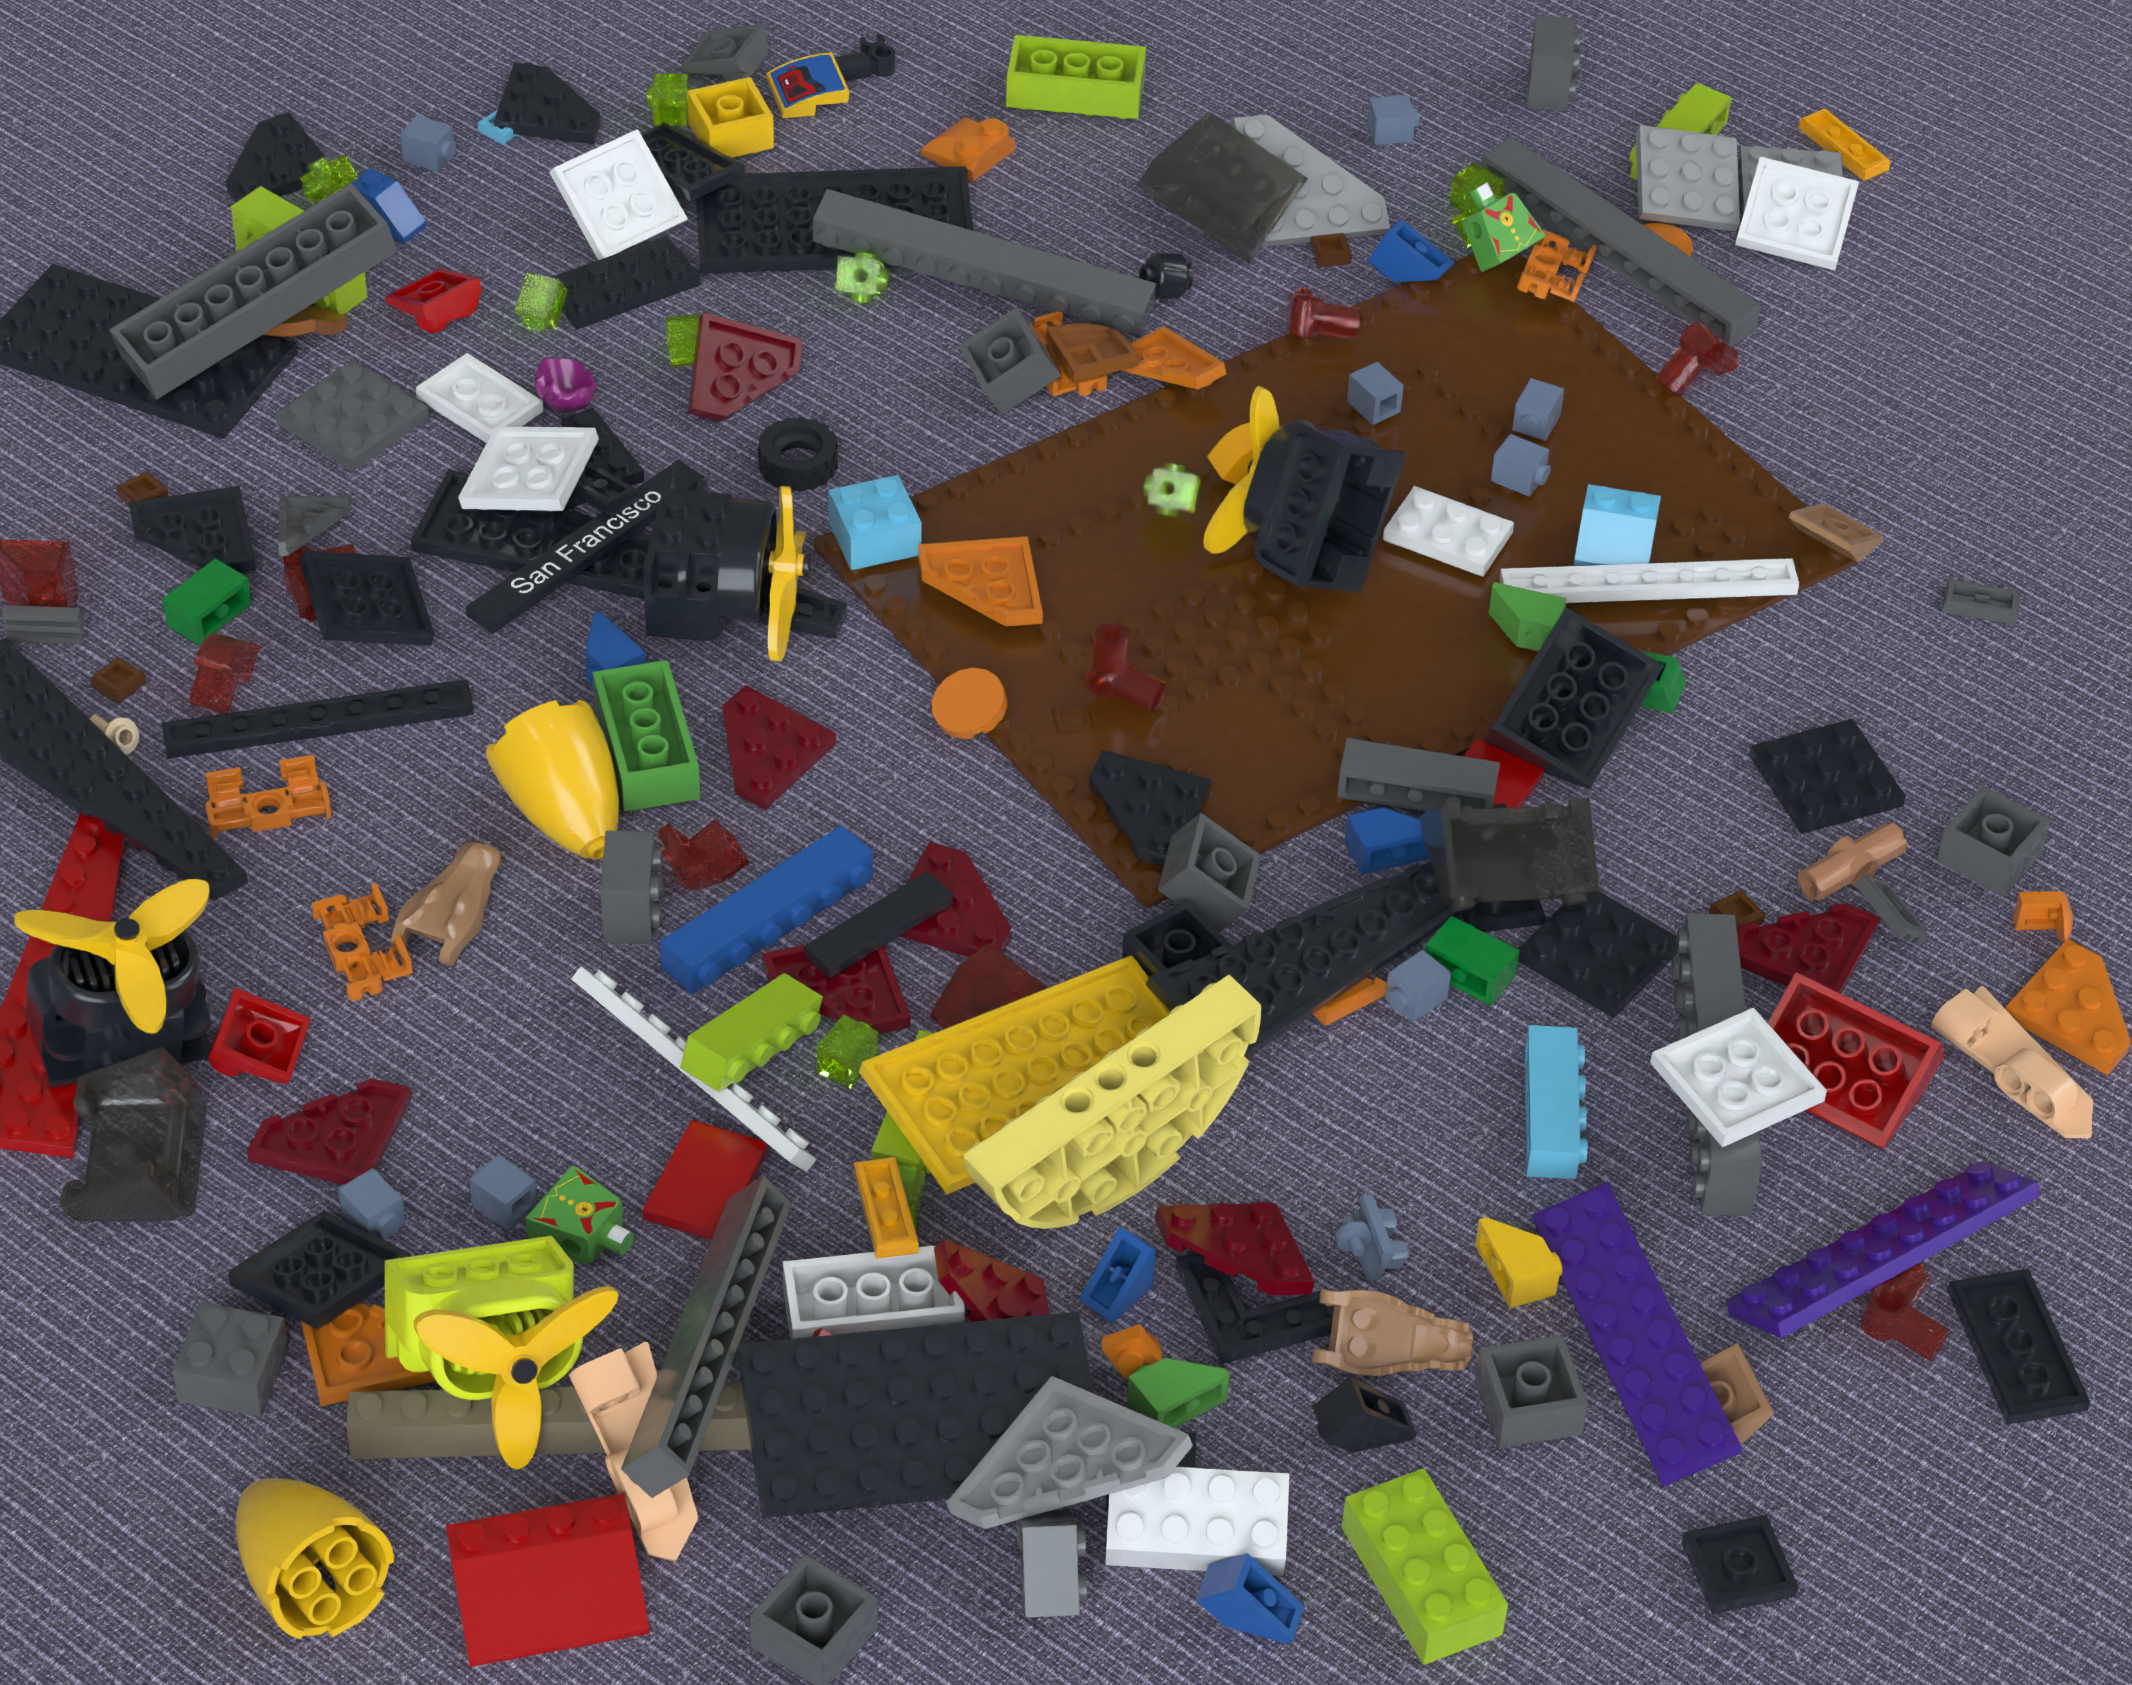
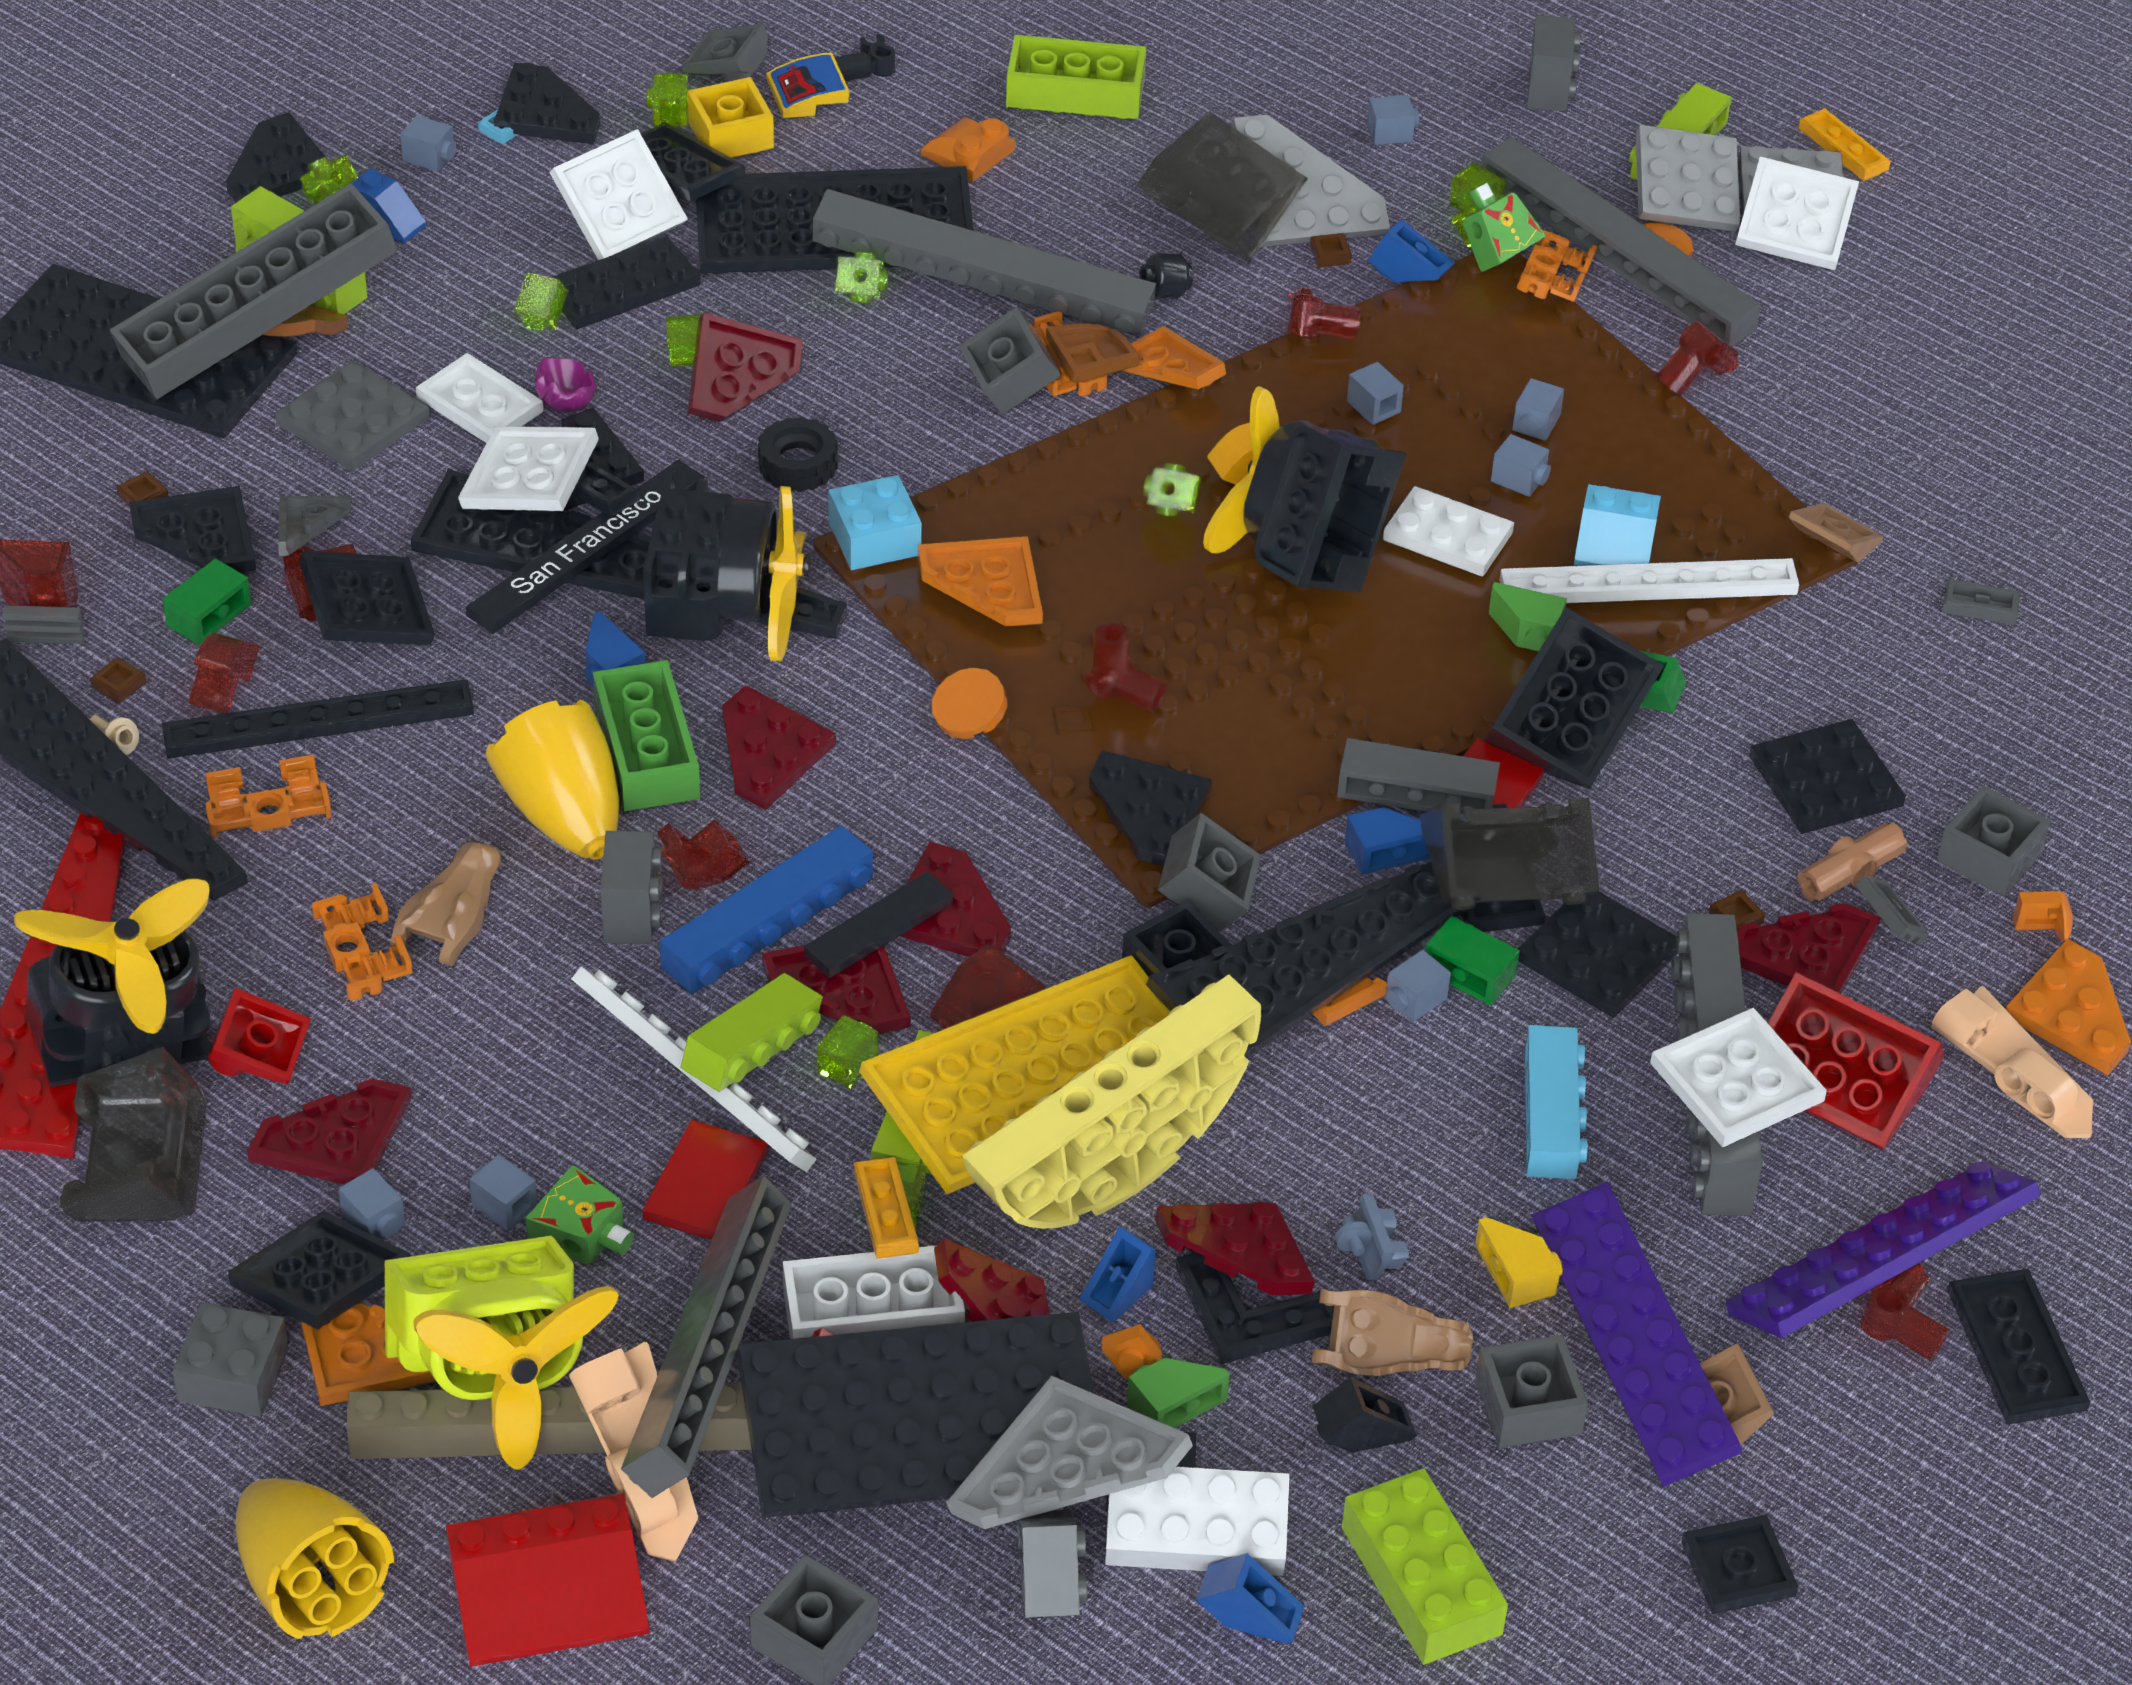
red slope [384,268,482,333] -> none

